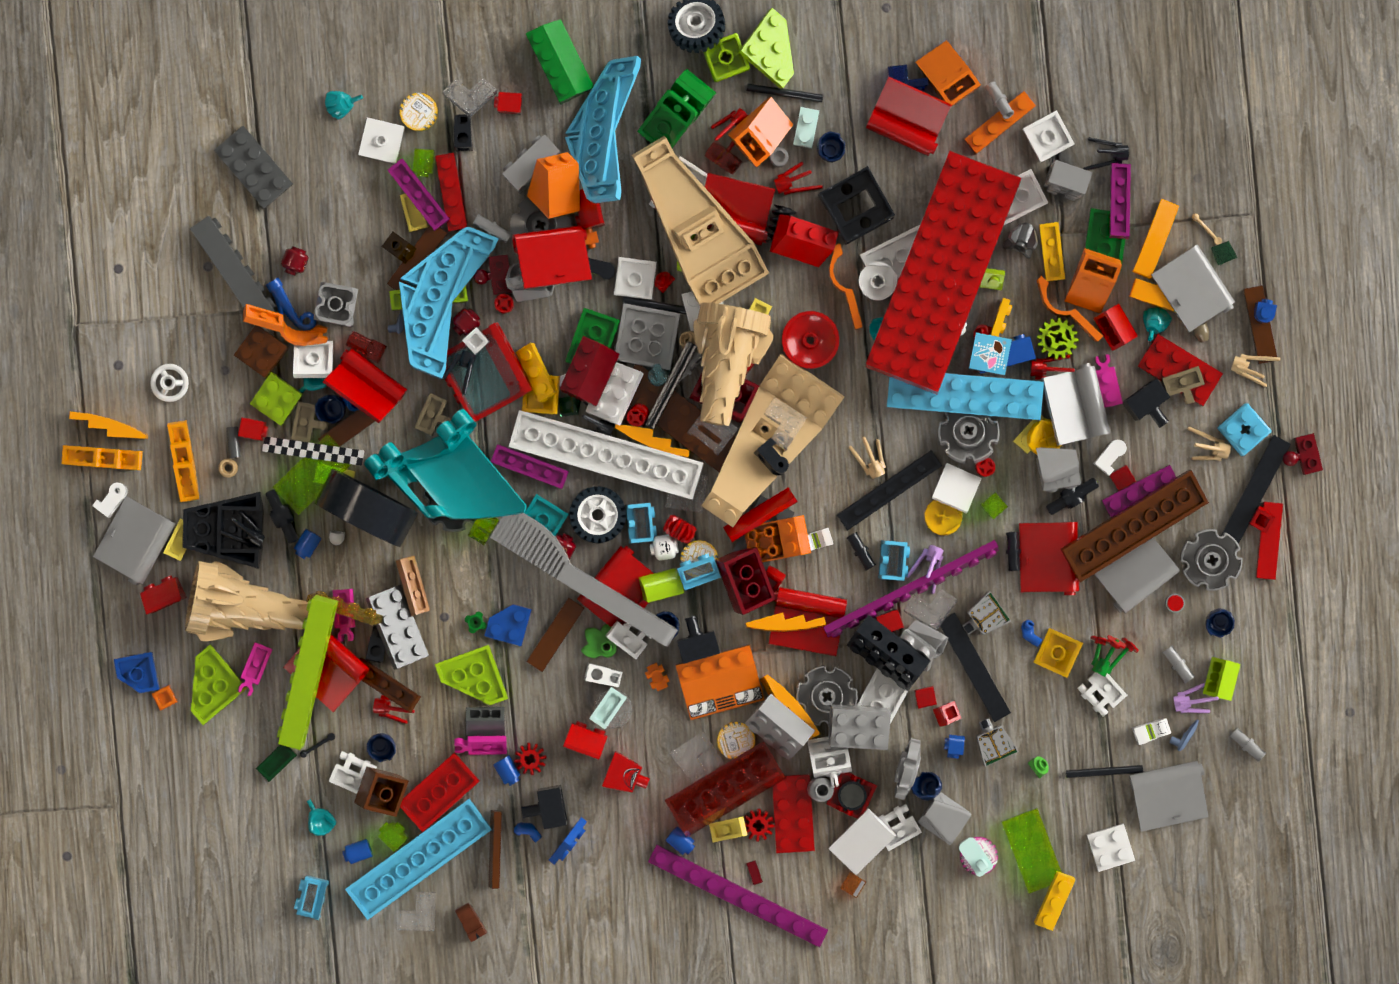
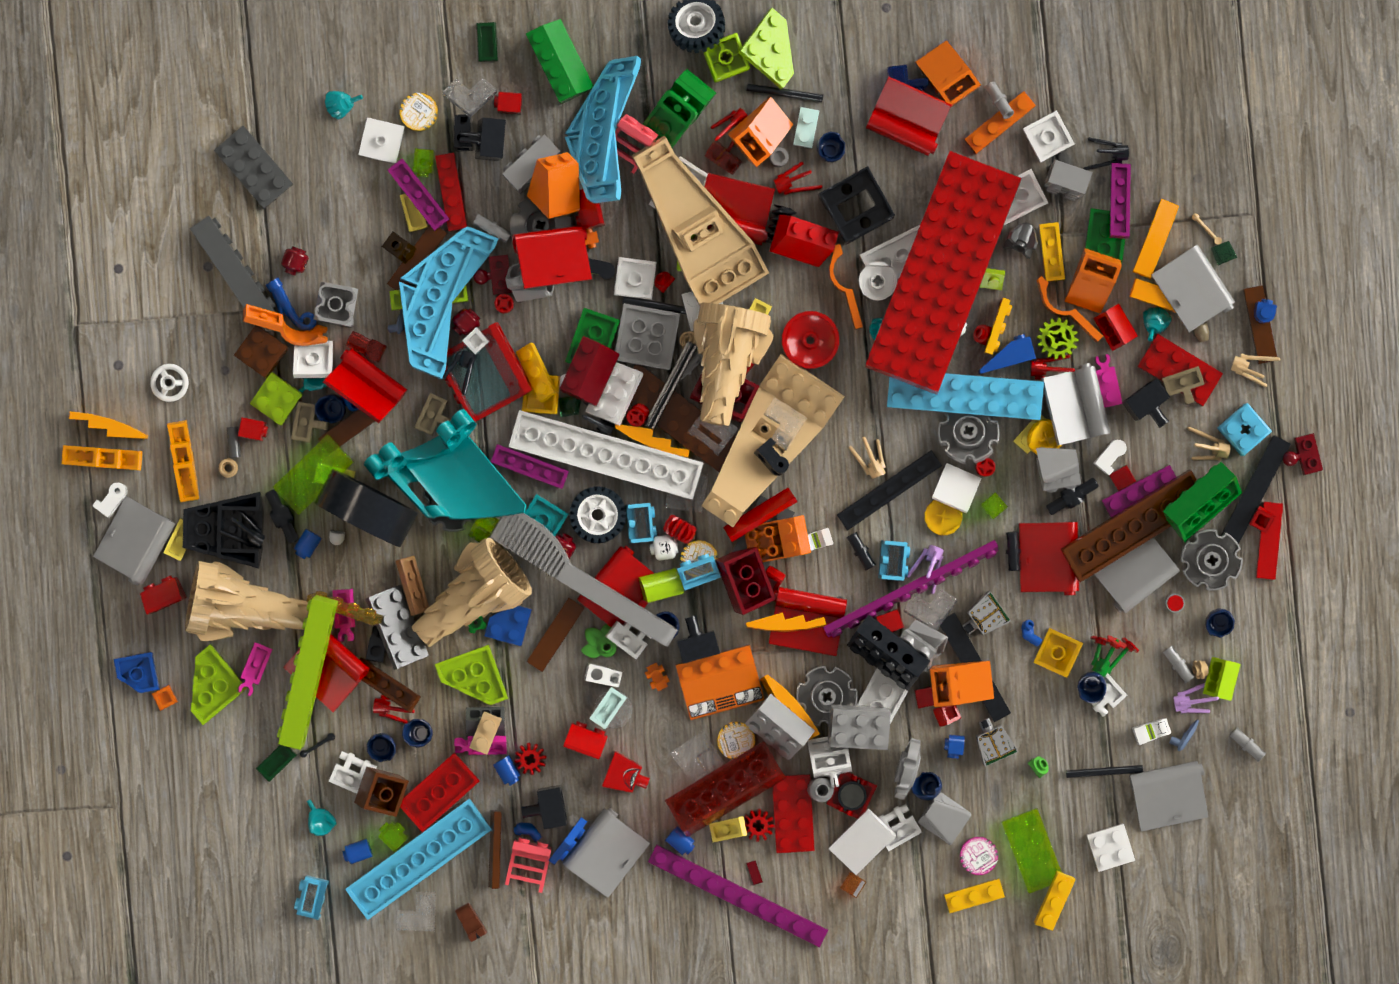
sticker [262,437,365,466] -> none
clear light blue plate [648,364,667,386] -> none
light aqua piece [959,837,993,877] -> none
medium azure sticker [969,333,1012,375] -> none
none -> dark blue hair [402,719,433,748]
none -> tan cone [412,538,532,647]
none -> black brick [459,118,506,161]
none -> tan plate [469,712,502,755]
none -> dark green tile [476,22,498,62]
none -> coral plate [505,837,552,893]
none -> light grey door [562,808,650,897]
none -> coral plate [615,114,658,174]
none -> orange slope [930,660,994,707]
none -> yellow plate [944,878,1005,913]
none -> dark blue hair [1077,672,1107,703]
none -> green slope [1163,462,1242,542]
none -> tan plate [1192,660,1209,679]

